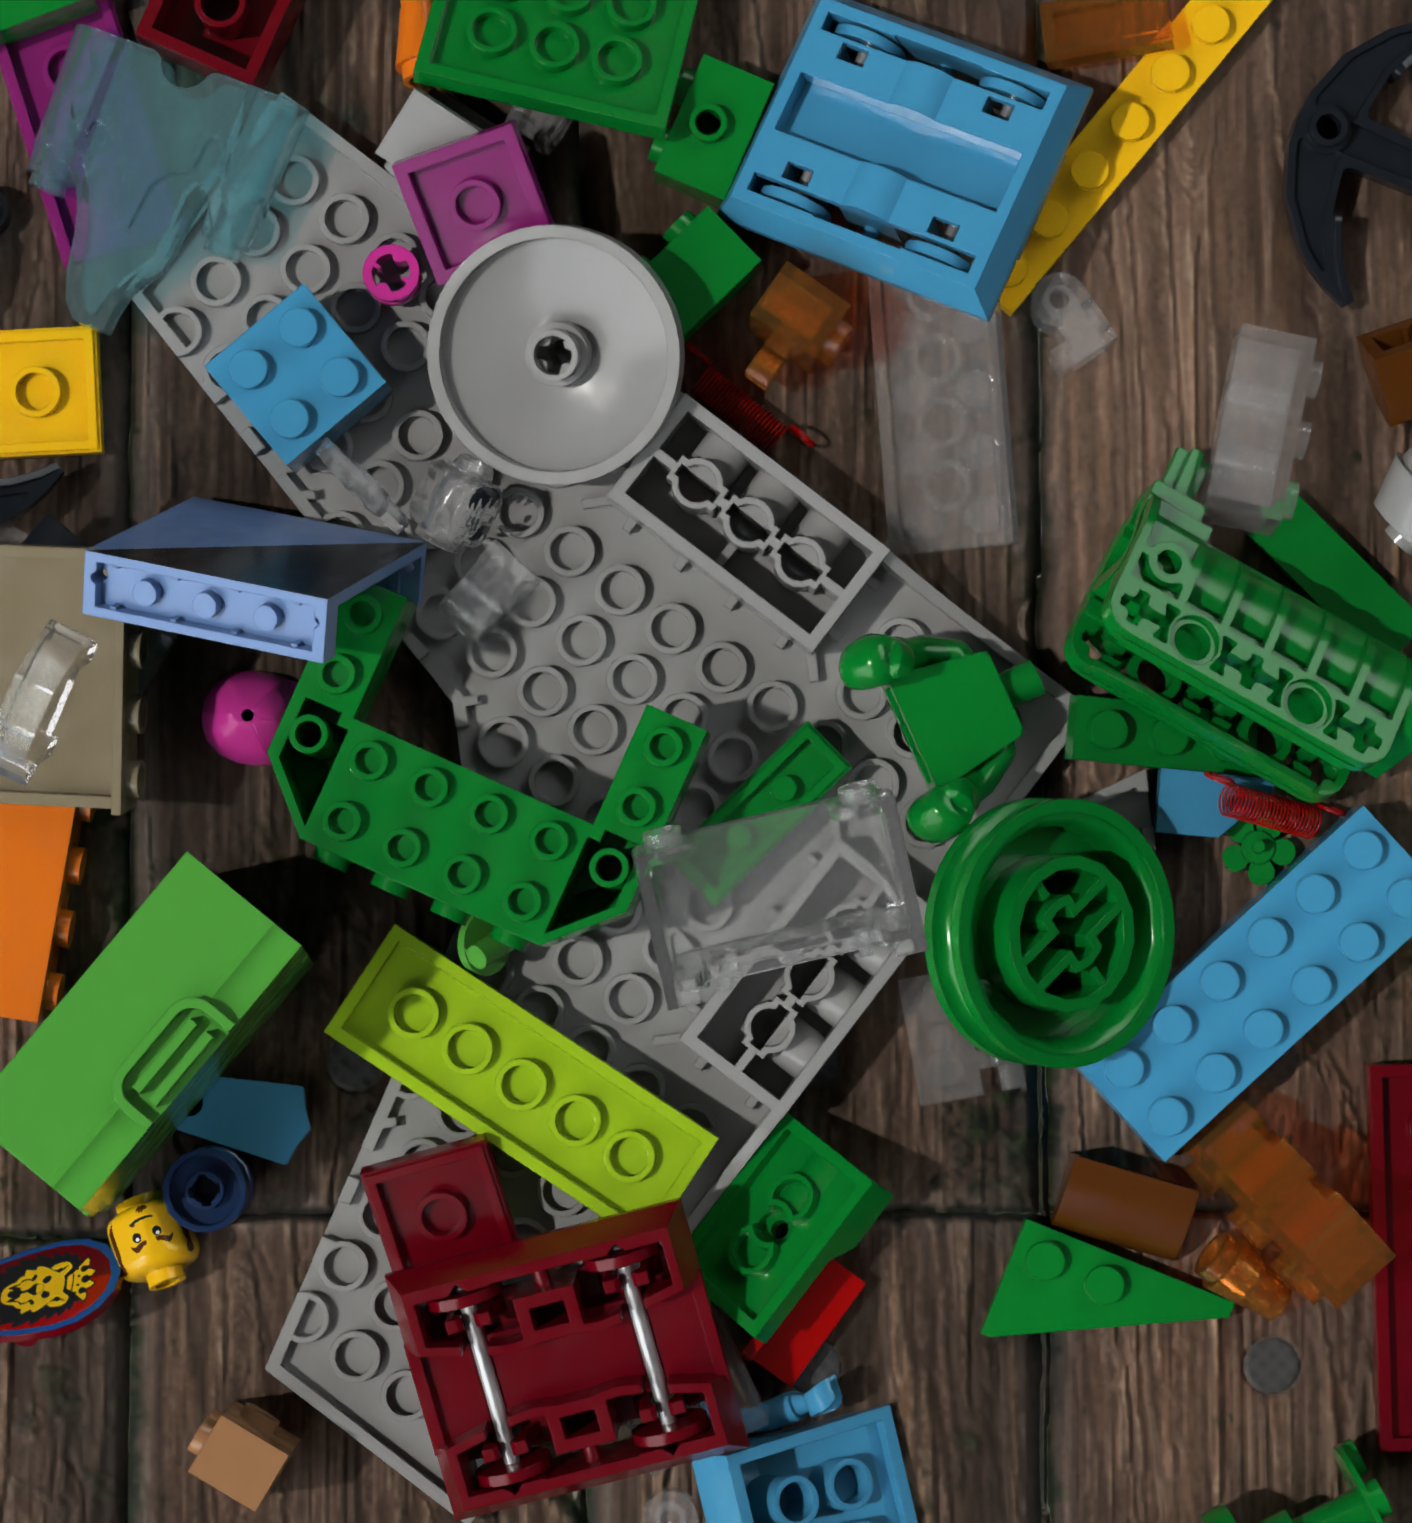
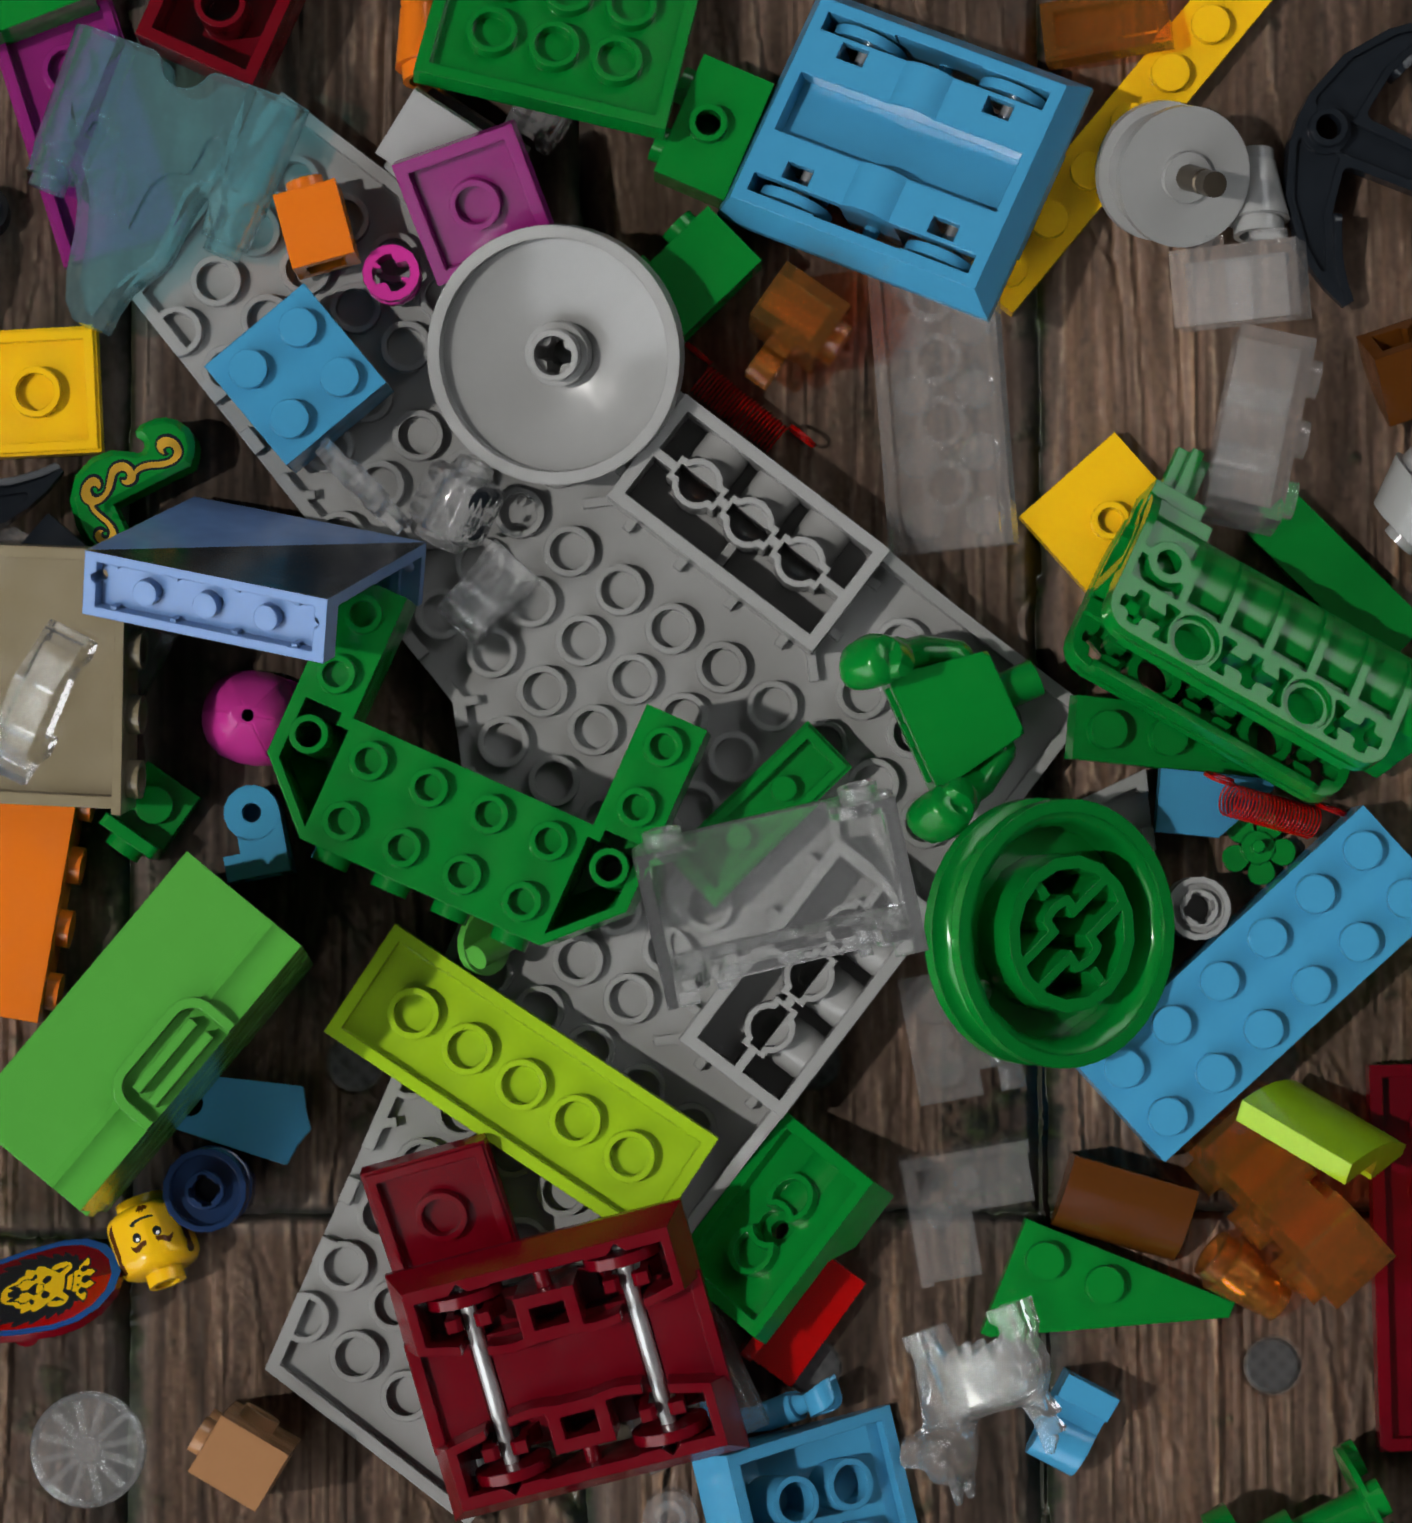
clear leg [1029,272,1118,381] -> none
none -> clear wheel [30,1391,147,1508]
none -> green animal [70,417,202,547]
none -> green bracket [99,761,203,863]
none -> dark azure leg [223,785,297,885]
none -> orange brick [272,174,361,280]
none -> clear panel [897,1136,1035,1289]
none -> clear animal [900,1296,1067,1506]
none -> yellow plate [1018,432,1156,594]
none -> dark azure leg [1025,1367,1120,1476]
none -> light grey wheel [1095,100,1250,248]
none -> clear brick [1168,228,1312,333]
none -> light grey wheel [1169,876,1231,940]
none -> light grey cone [1229,145,1290,244]
none -> lime slope [1236,1079,1406,1185]

